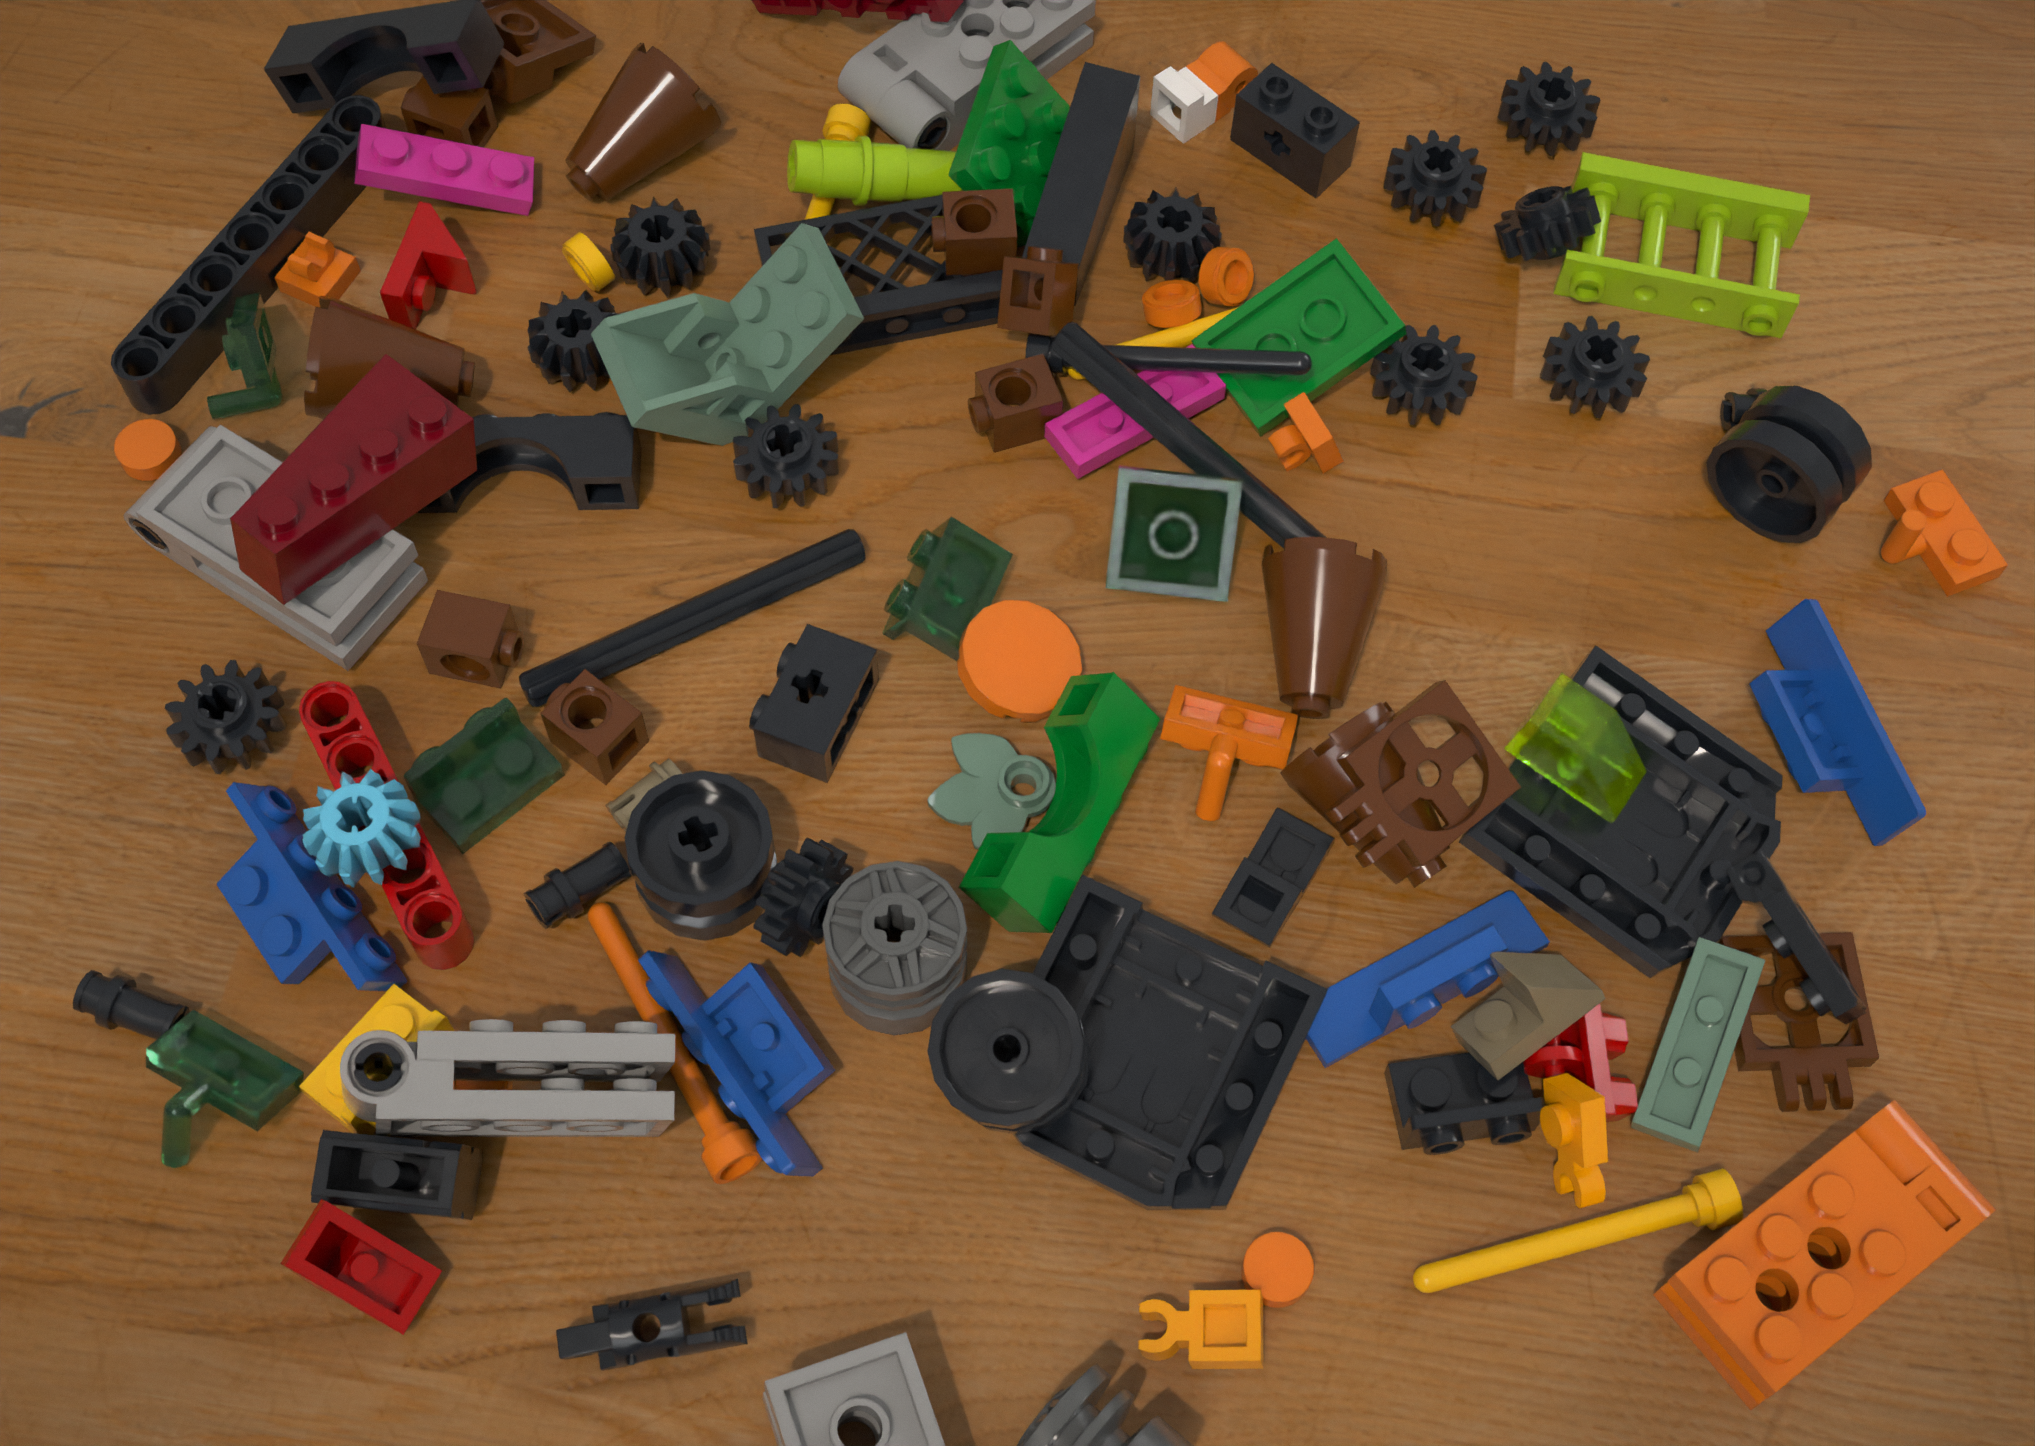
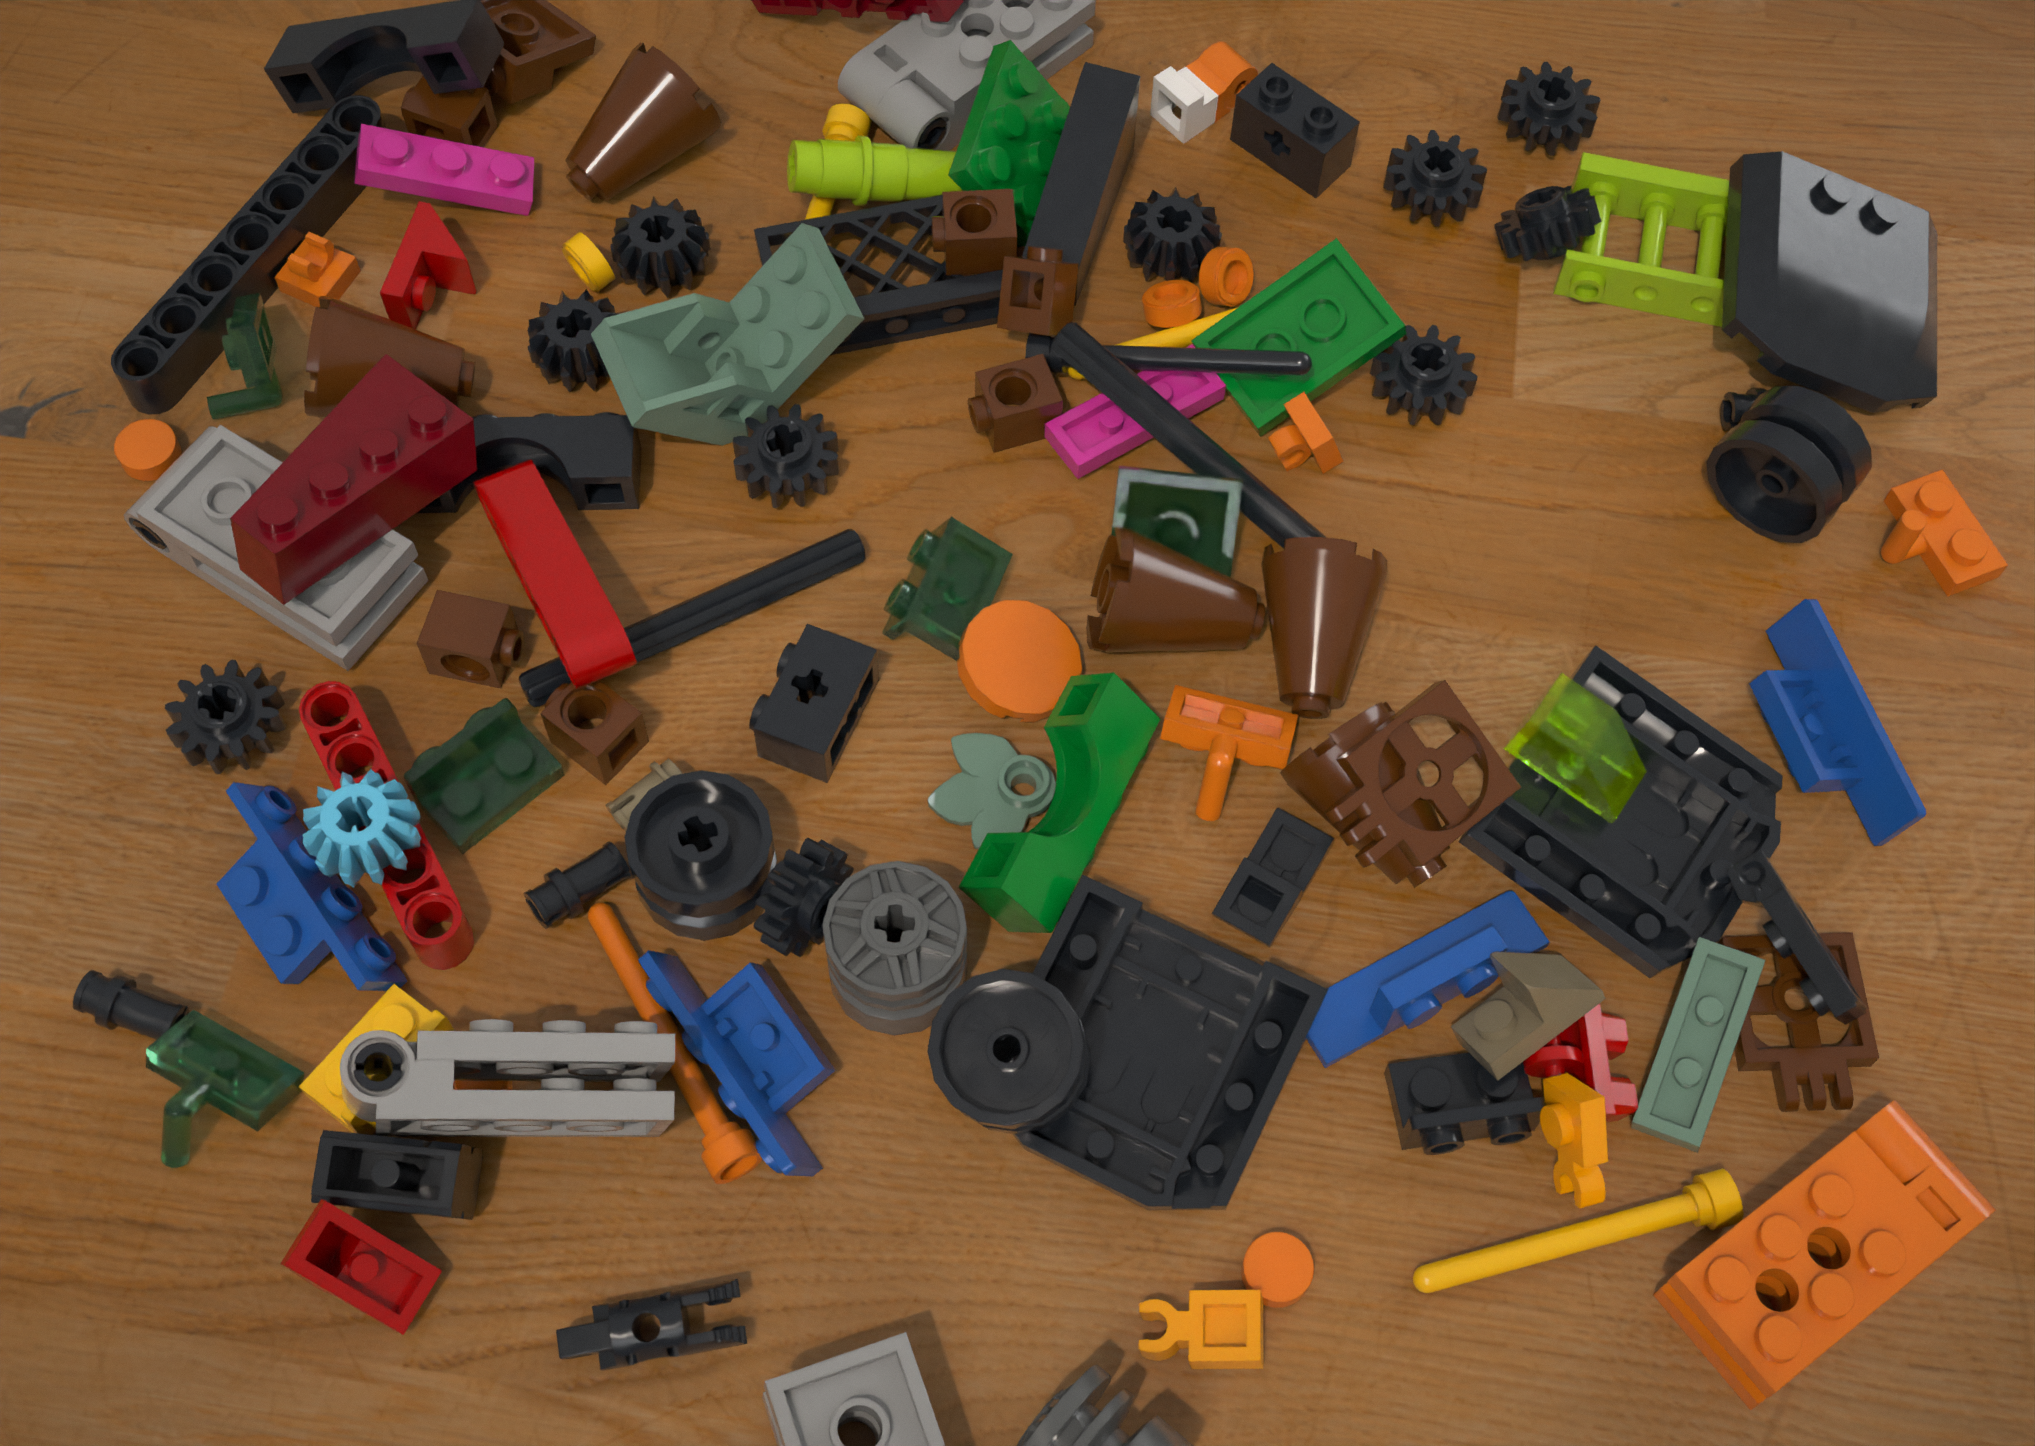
black gear [1540,316,1650,418] -> none
none -> red beam [473,459,637,690]
none -> reddish brown cone [1086,526,1265,652]
none -> black wedge [1722,151,1938,413]

